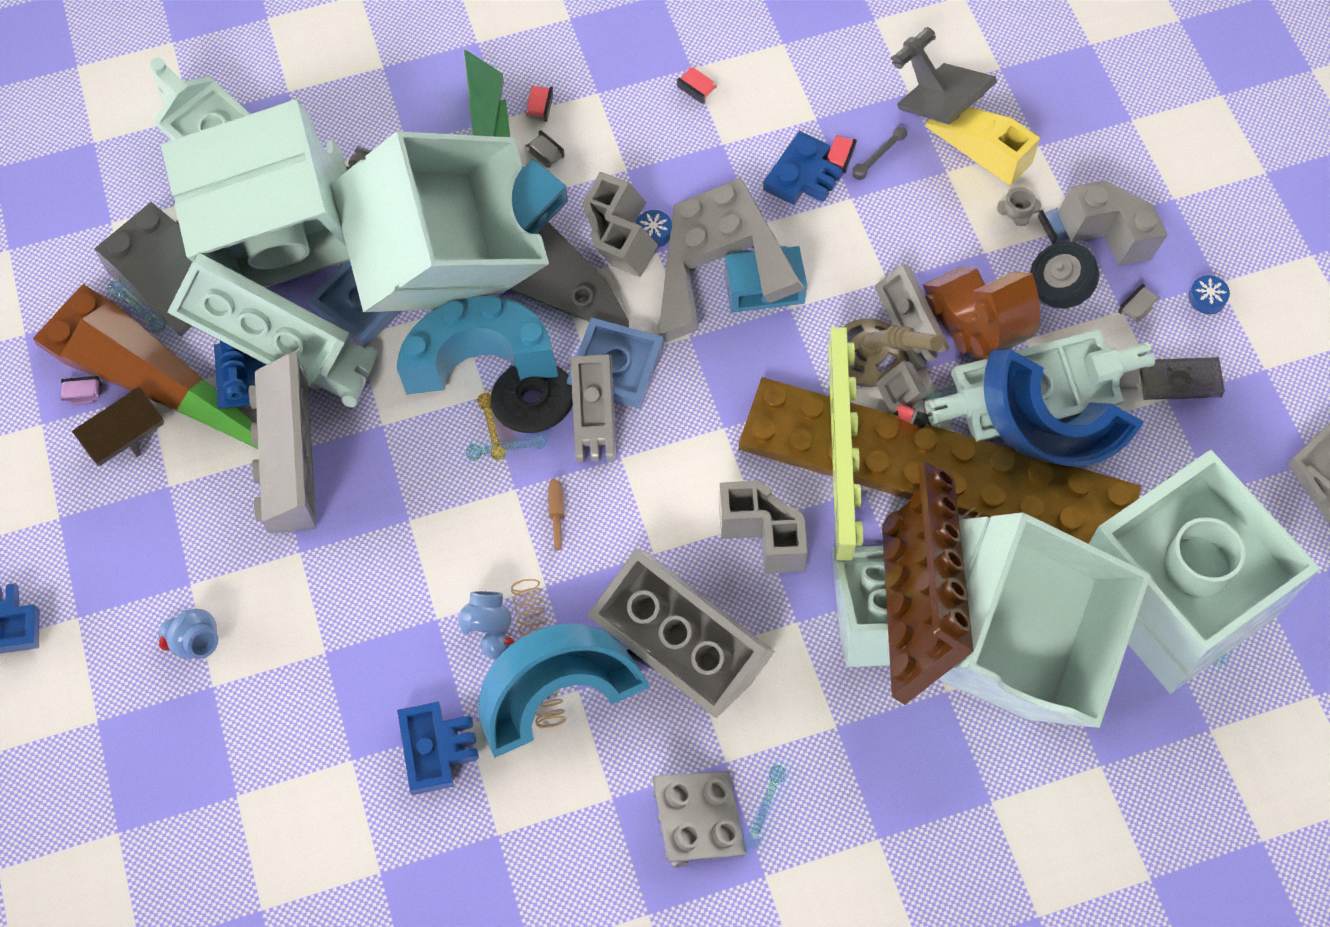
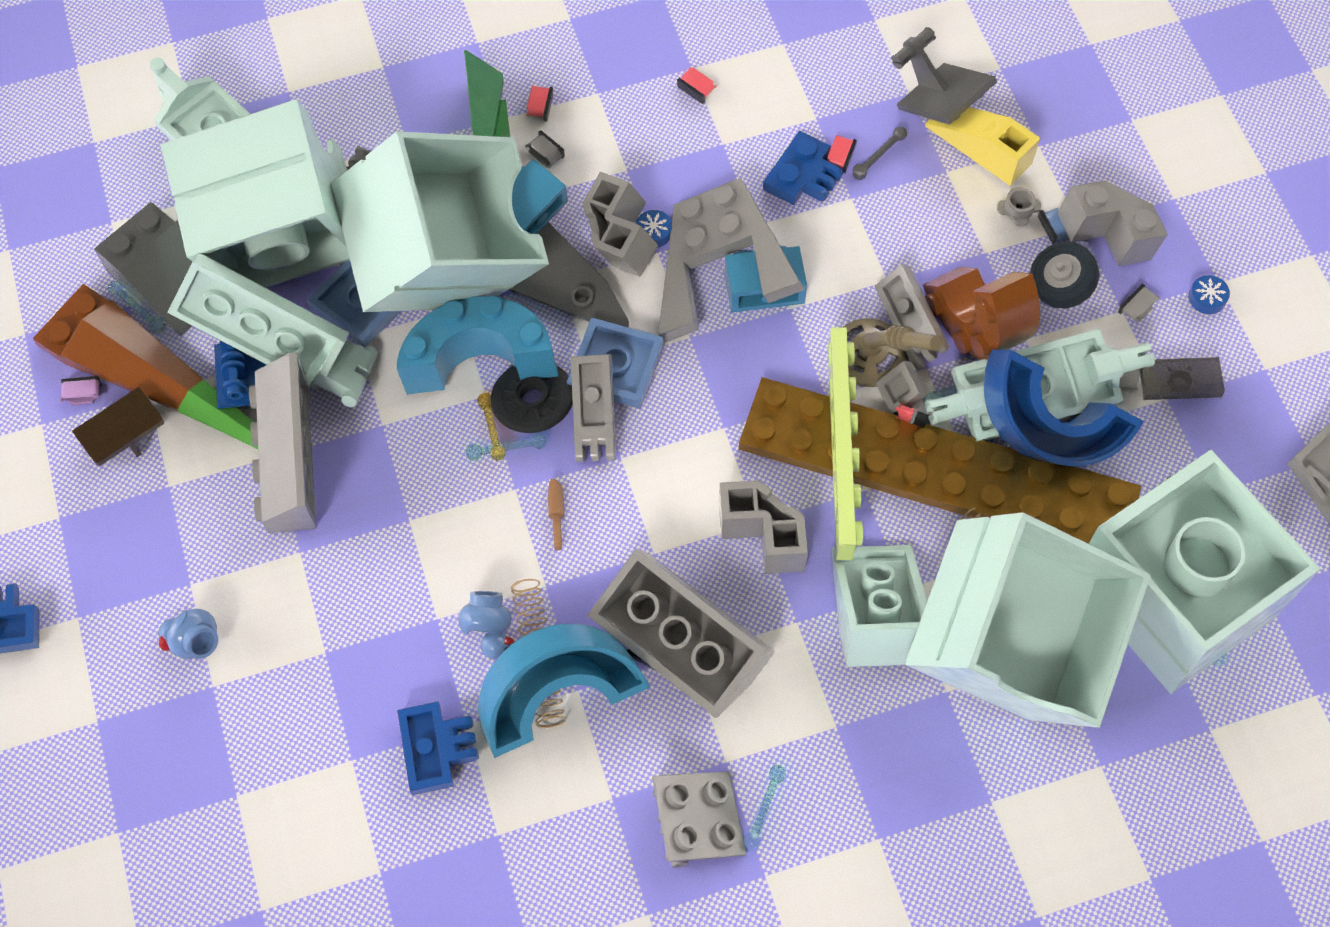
reddish brown bracket [882,461,974,705] -> none

